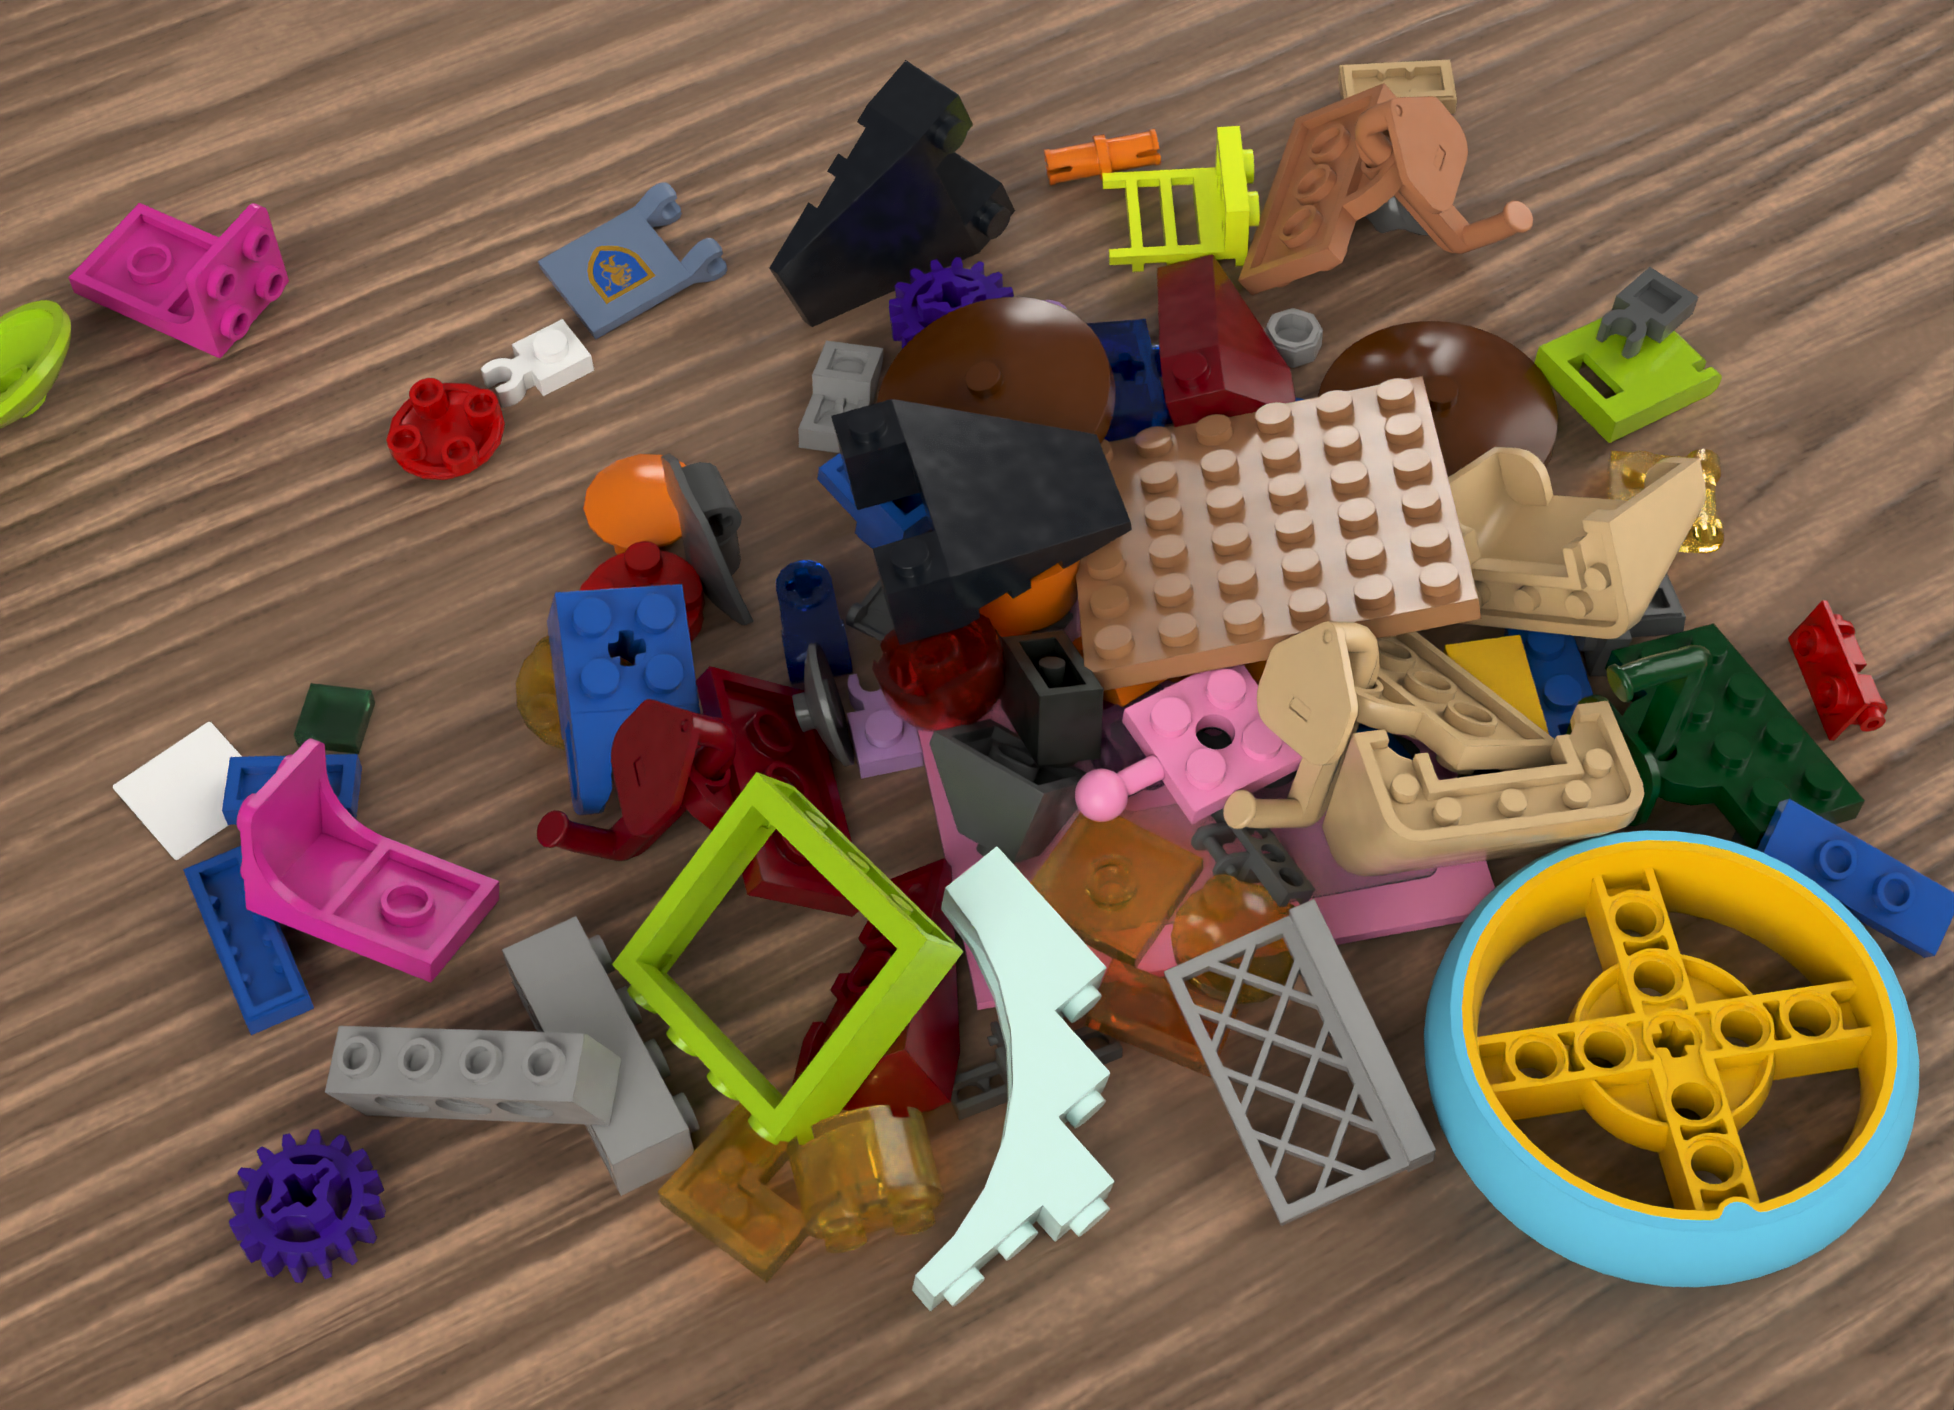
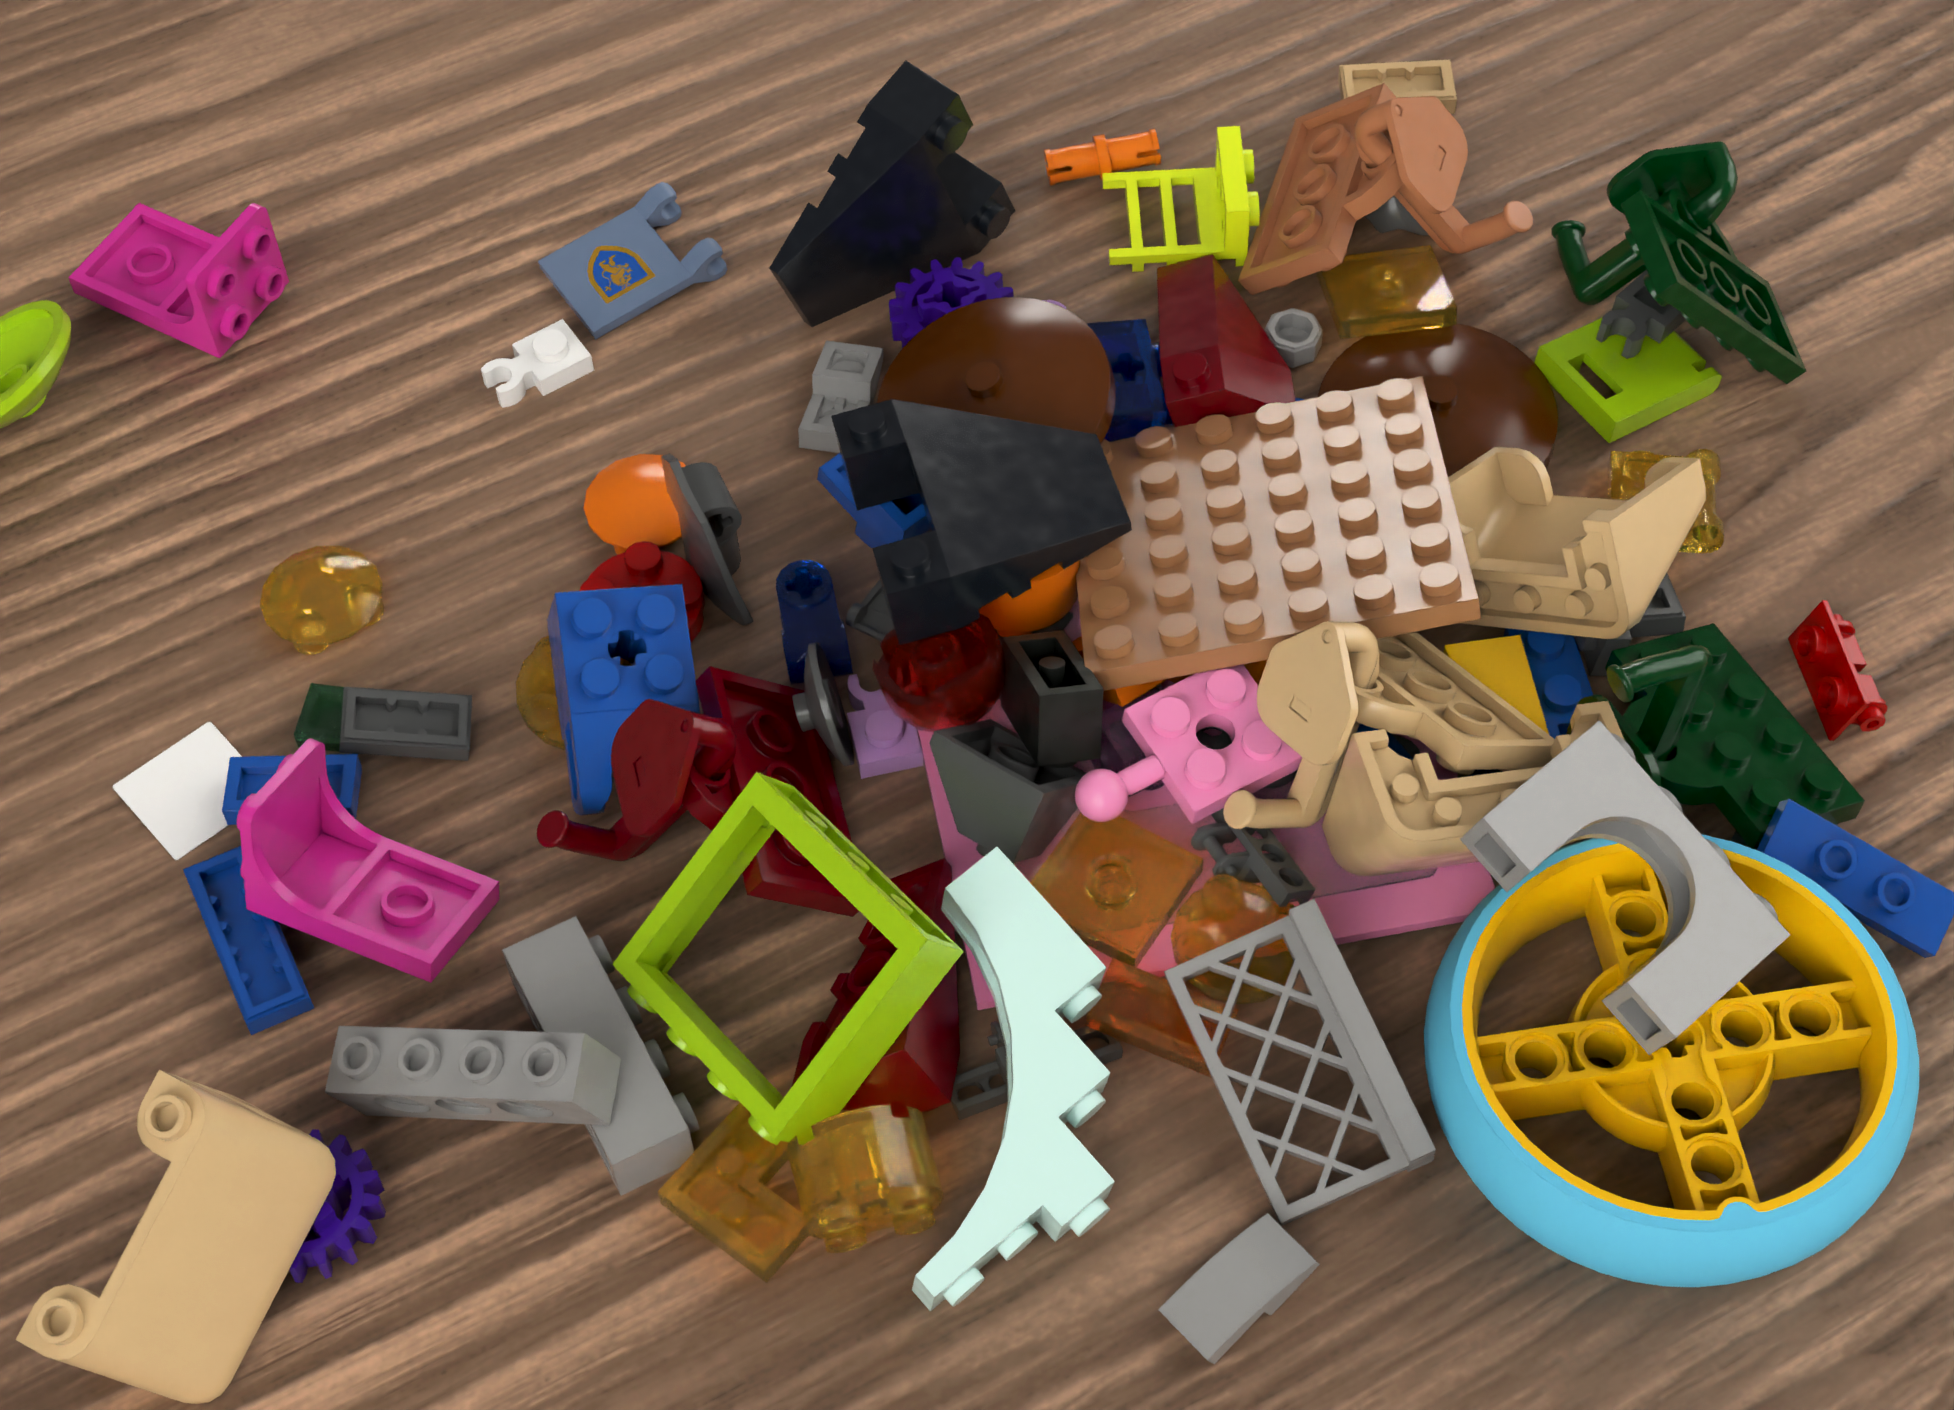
red dish [386,378,505,480] -> none
none -> tan windscreen [16,1070,336,1404]
none -> clear yellow dish [260,546,384,655]
none -> dark grey plate [339,687,472,761]
none -> light grey slope [1158,1213,1320,1364]
none -> clear yellow plate [1317,245,1457,339]
none -> light grey arch [1460,720,1790,1055]
none -> dark green plate [1551,142,1806,384]

